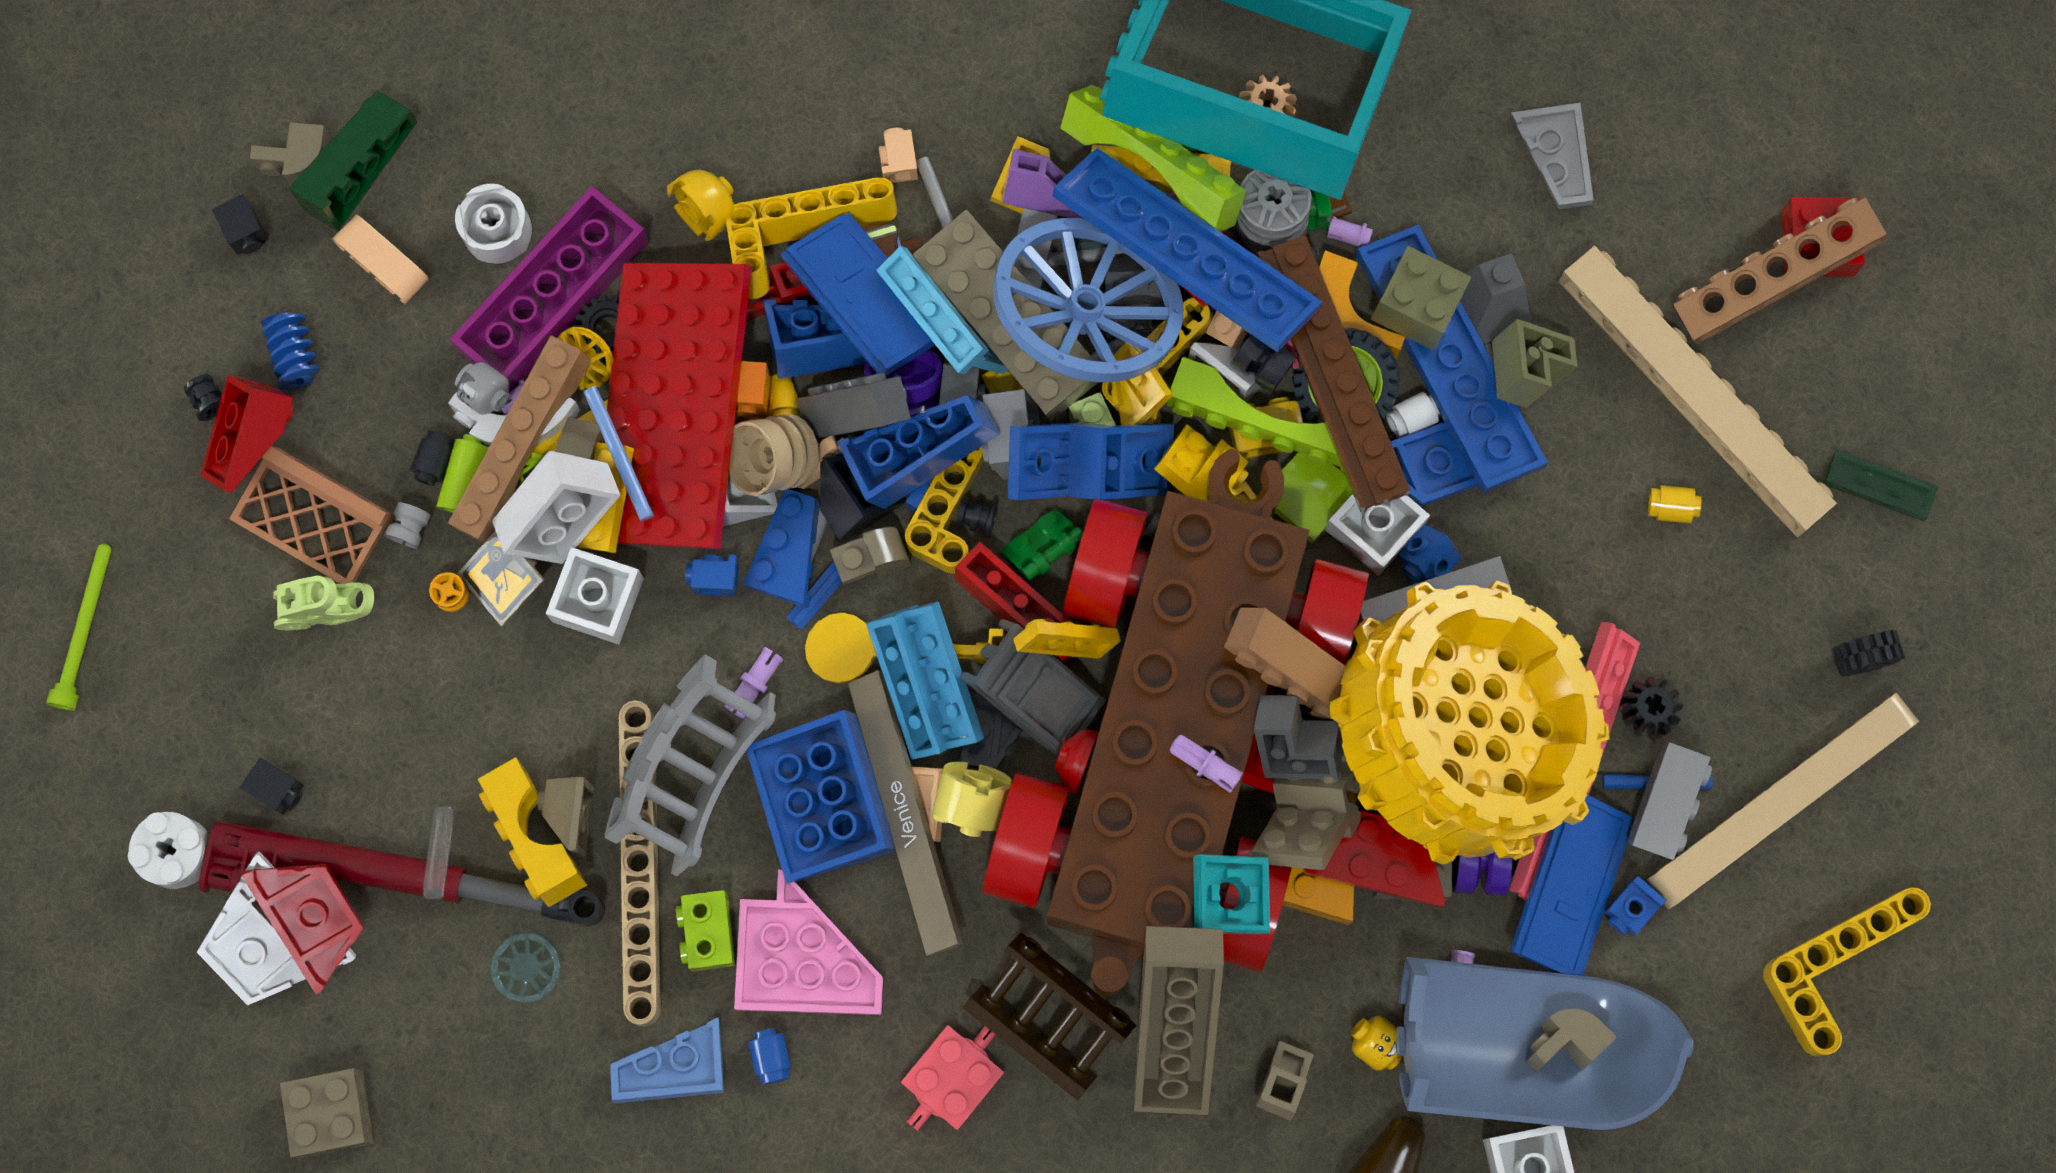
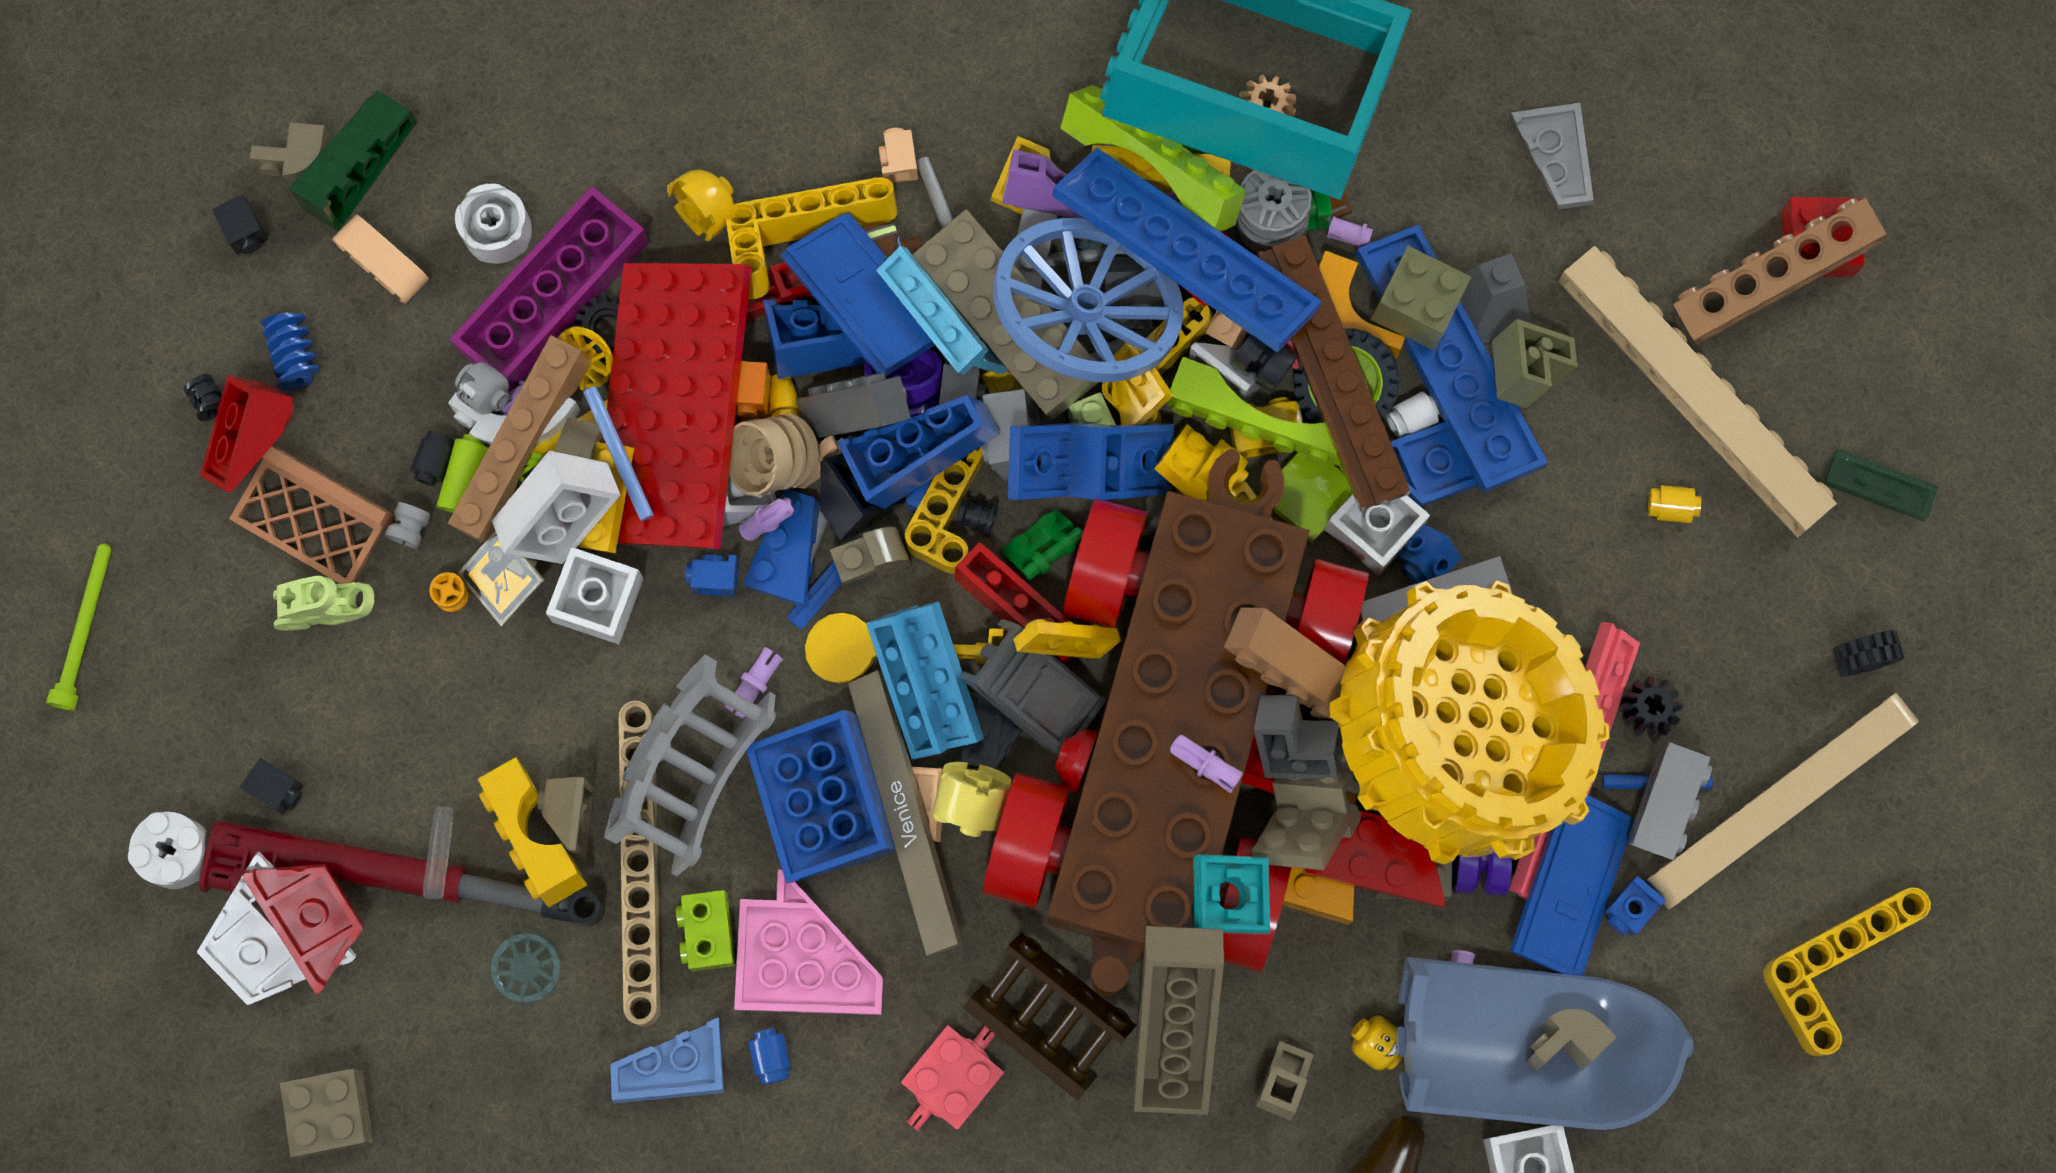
none -> lavender axle [739,497,794,541]

